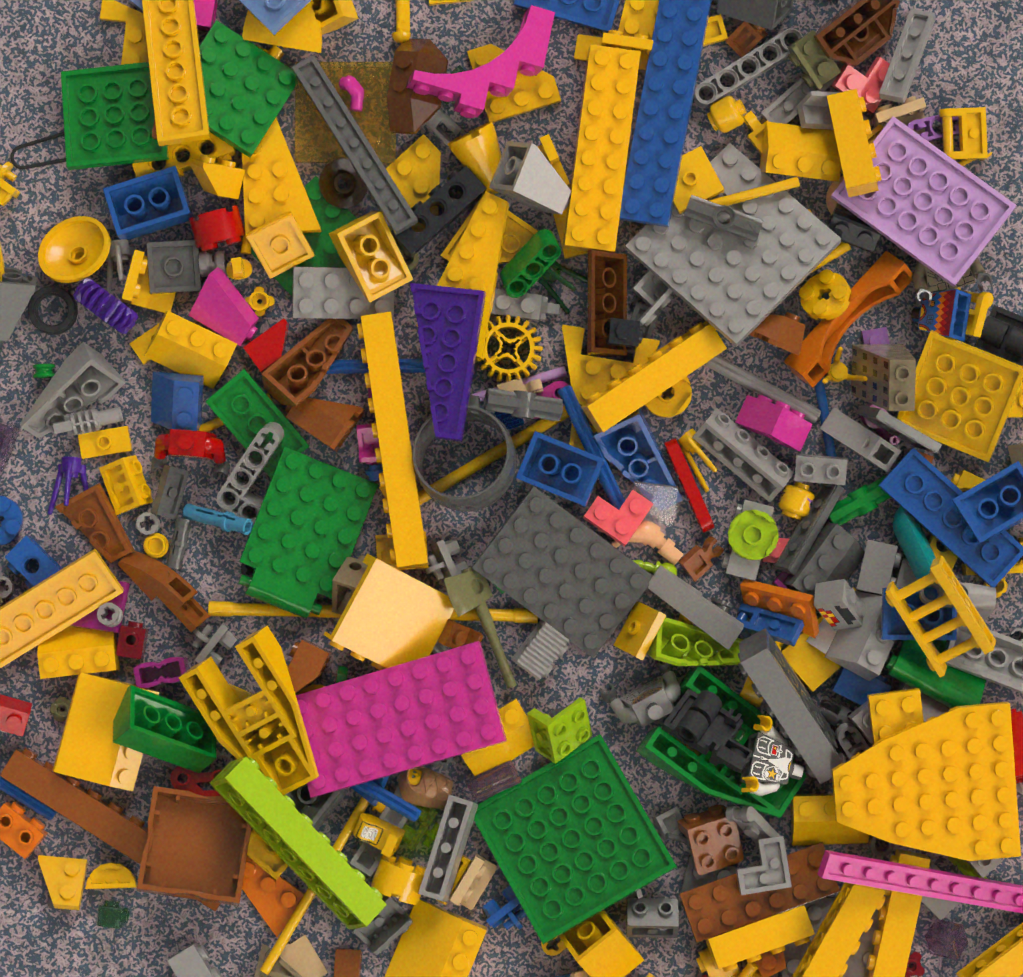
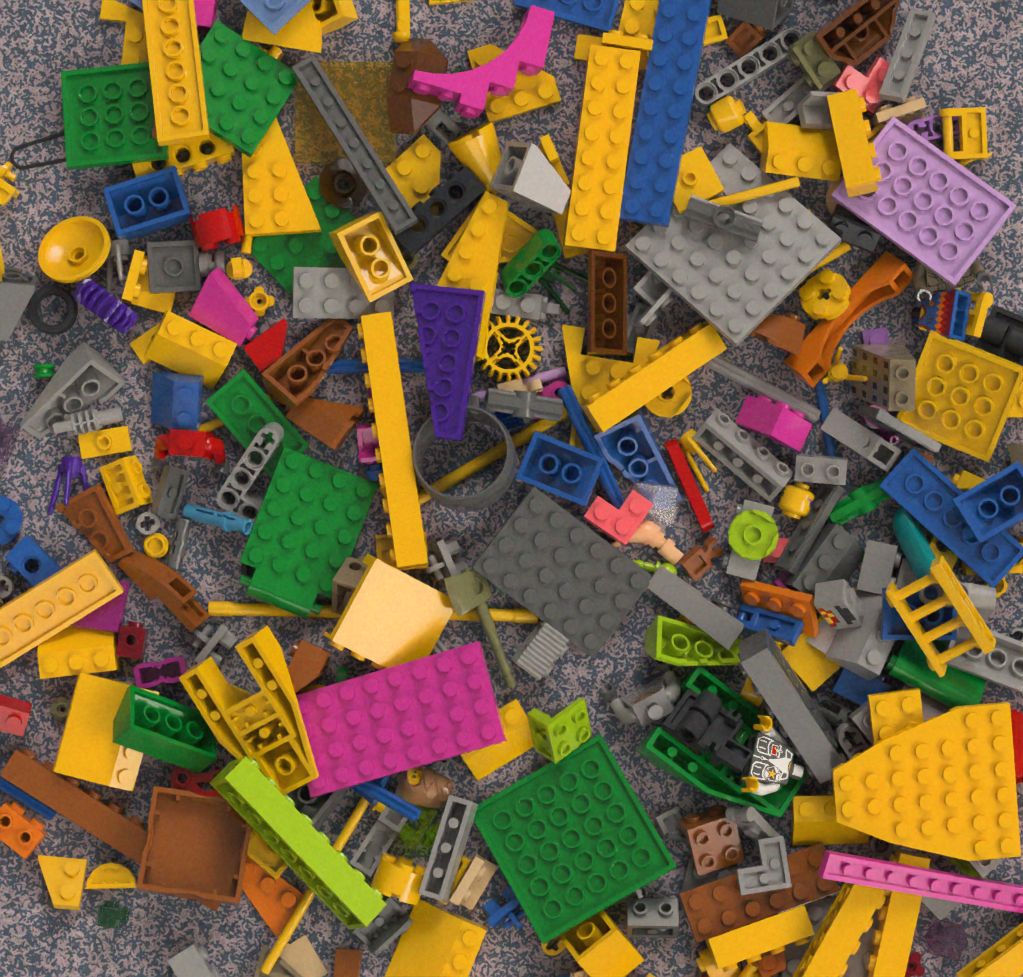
light grey bush [97,602,123,627] -> none
yellow slope [189,155,245,199] -> none
yellow plate [246,211,315,279] -> none
dark pink arm [339,75,364,112] -> none
yellow leg [353,813,406,858] -> none
dark orange bracket [438,619,483,649] -> none
tile [465,760,522,803] -> none
black bracket [606,318,643,350] -> none
yellow plate [613,601,666,661] -> none

